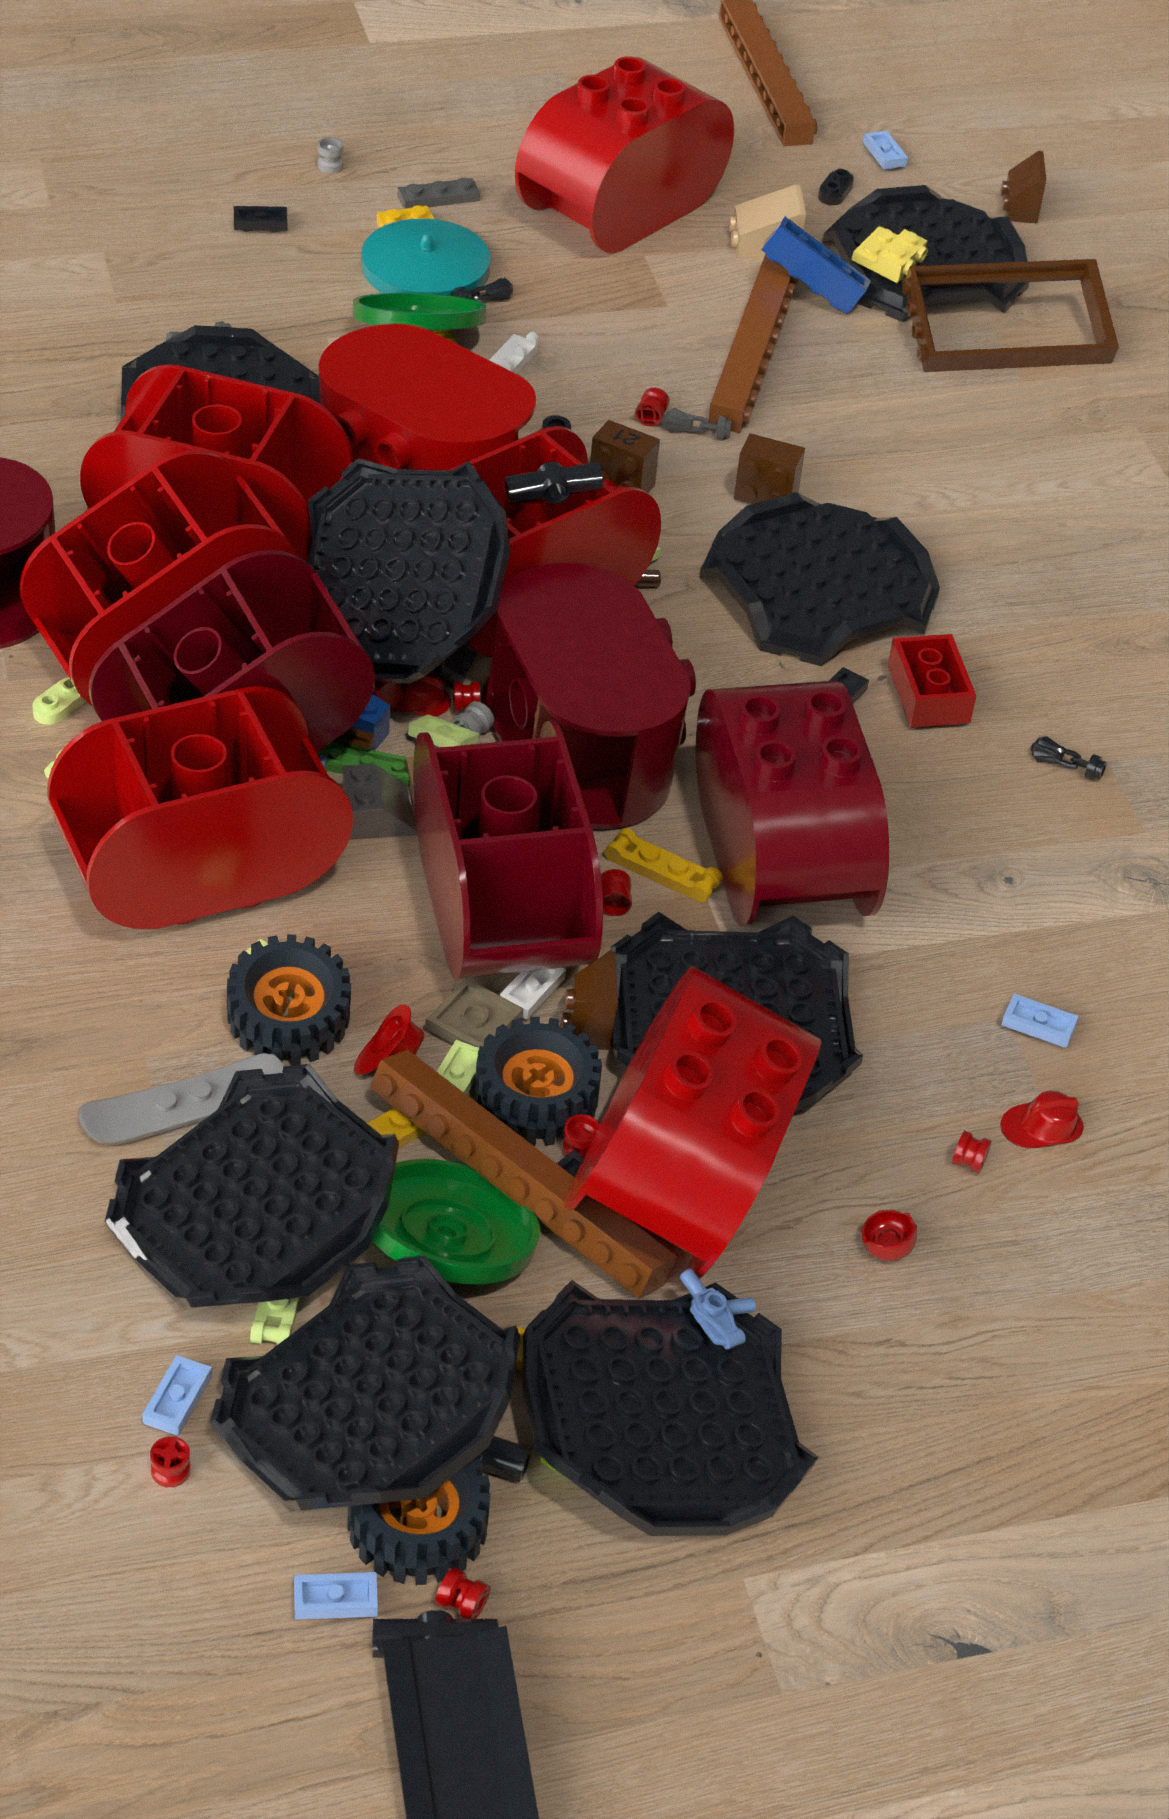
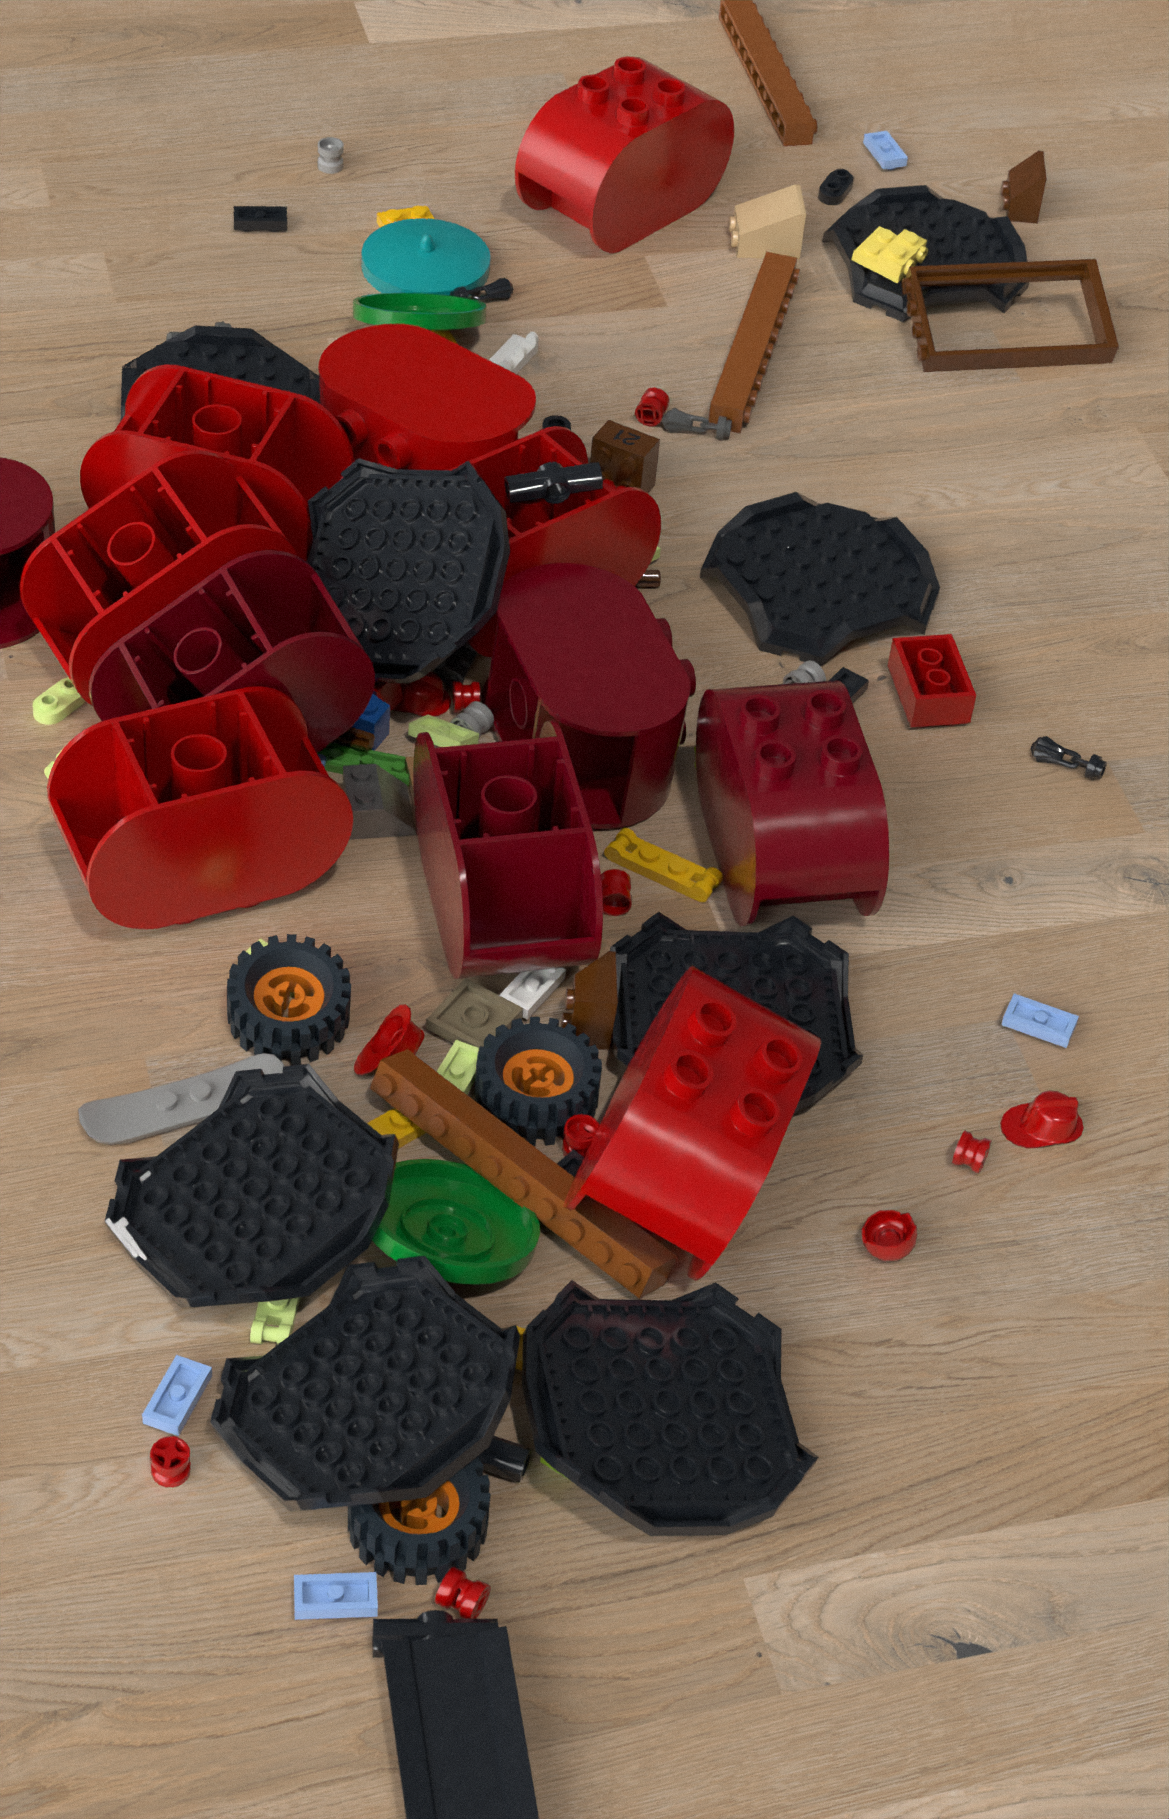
dark grey plate [397,178,480,209] -> none
medium blue piece [680,1269,756,1350] -> none
reddish brown brick [734,433,805,504] -> none
blue brick [761,216,871,314] -> none
none -> light grey wheel [783,660,826,684]

